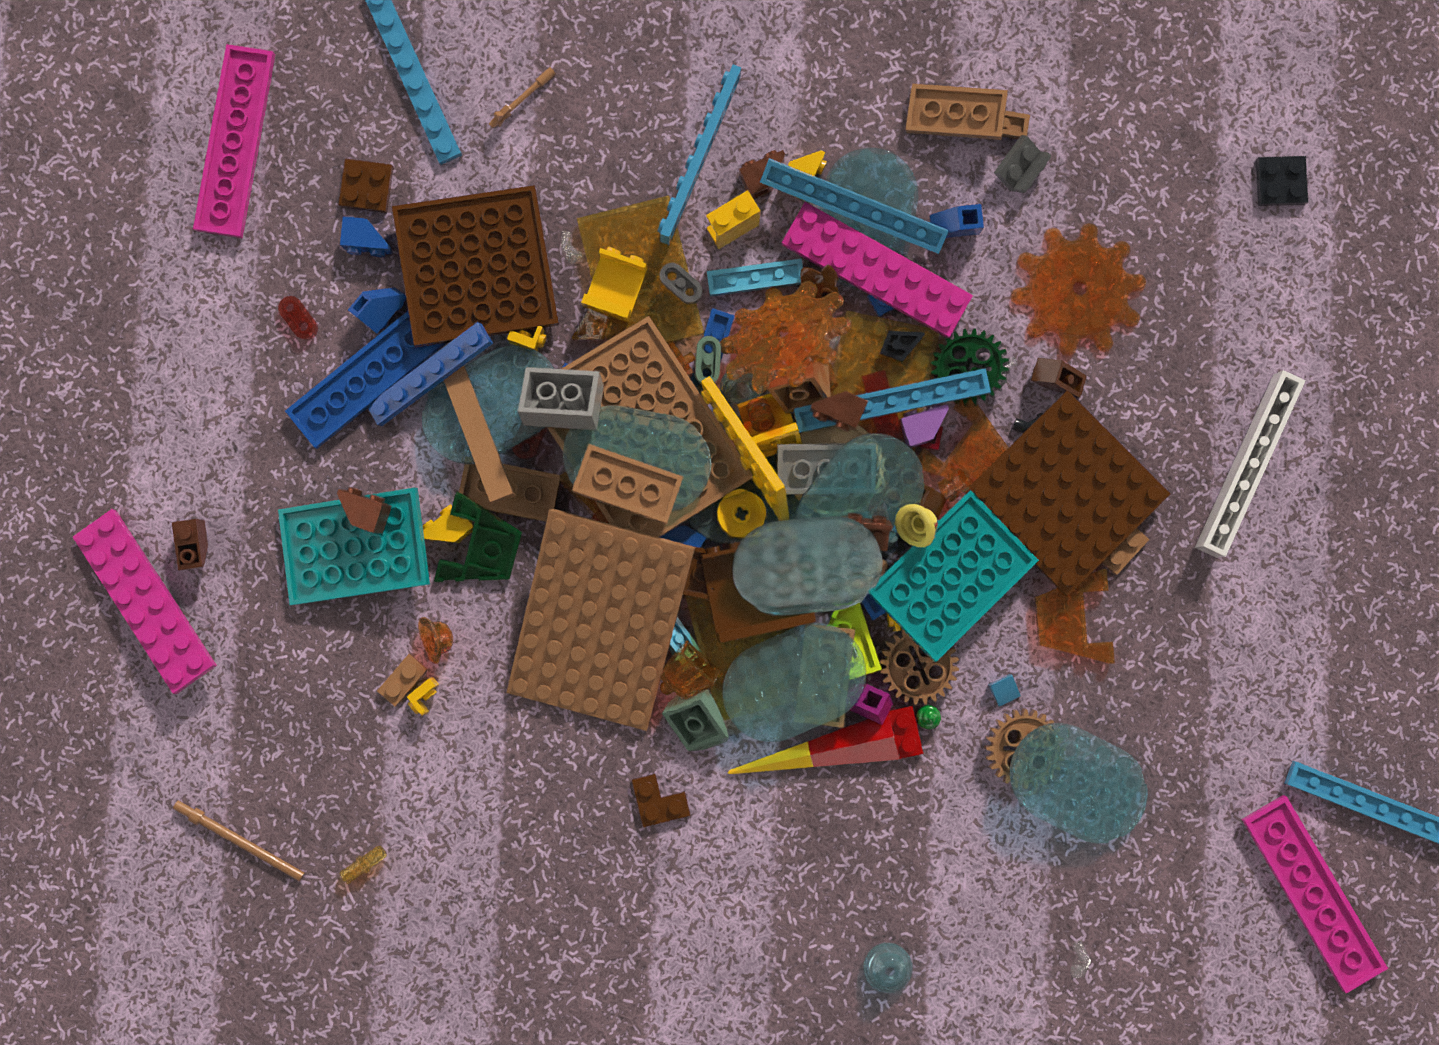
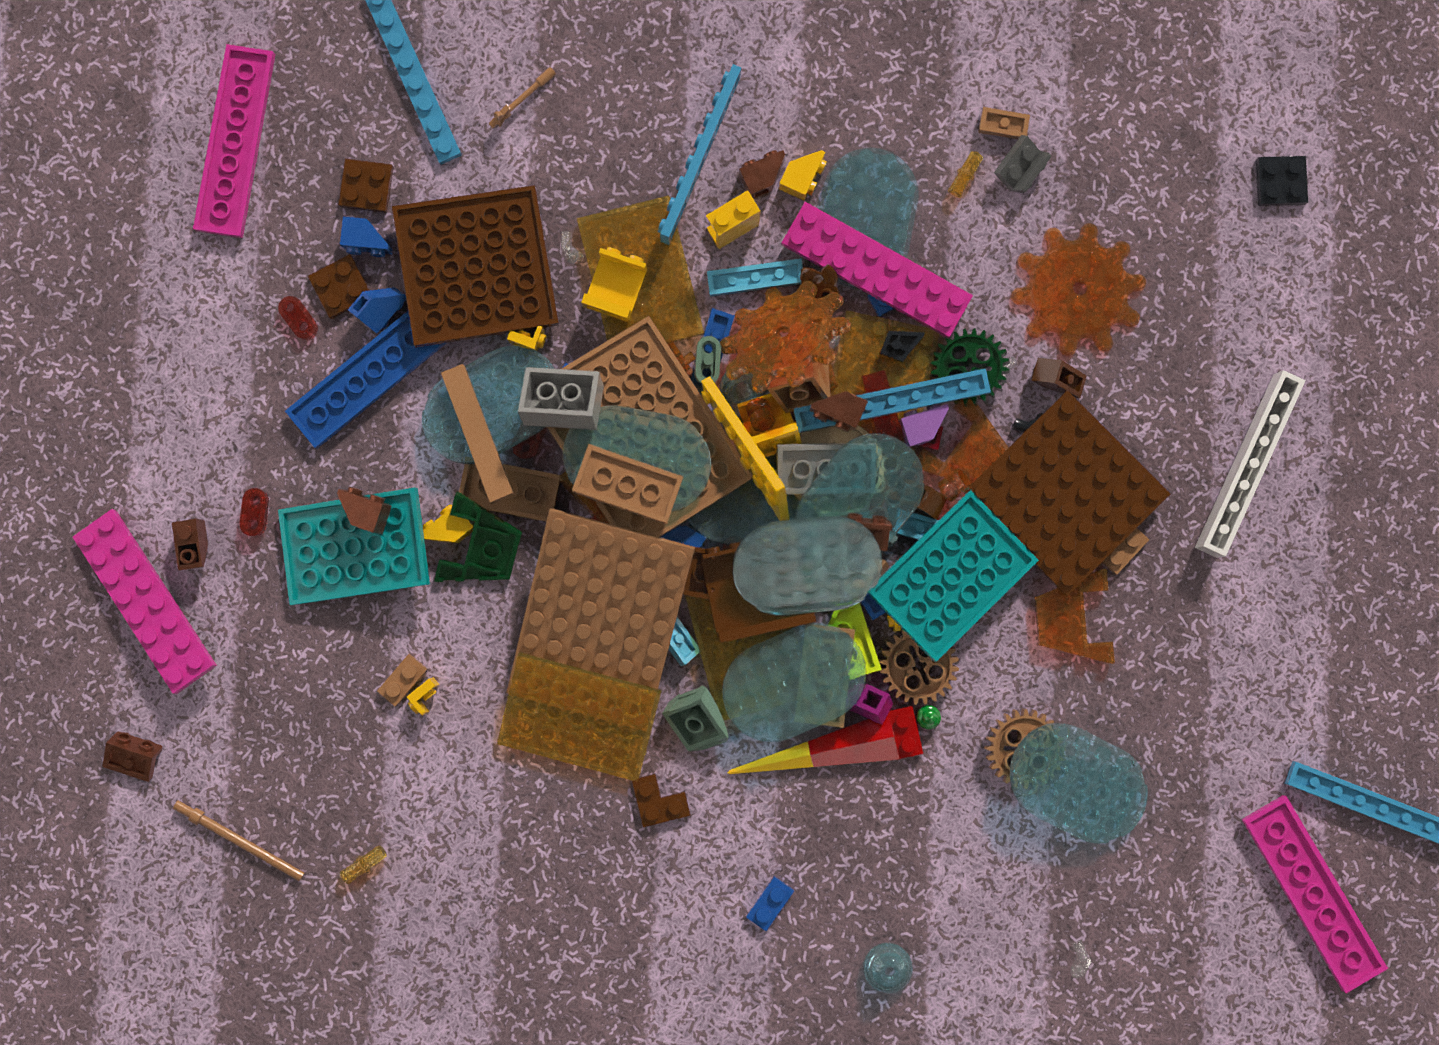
blue plate [367,322,493,426] -> none
clear orange hat [418,617,453,664] -> none
clear orange piece [572,309,610,340] -> none
flat silver plate [660,263,702,304] -> none
clear orange torso [660,640,720,699] -> none
yellow plate [717,489,766,539] -> none
dark azure plate [760,158,948,254] -> none
light yellow hat [895,504,938,547] -> none
medium nougat plate [905,84,1008,140] -> none
blue slope [929,204,984,238] -> none
dark azure slope [988,674,1021,707] -> none
none -> copper bracket [102,731,163,782]
none -> clear red plate [240,488,269,537]
none -> reddish brown plate [308,254,370,319]
none -> clear yellow plate [497,652,662,782]
none -> blue plate [746,876,794,931]
none -> clear yellow axle [948,151,983,198]

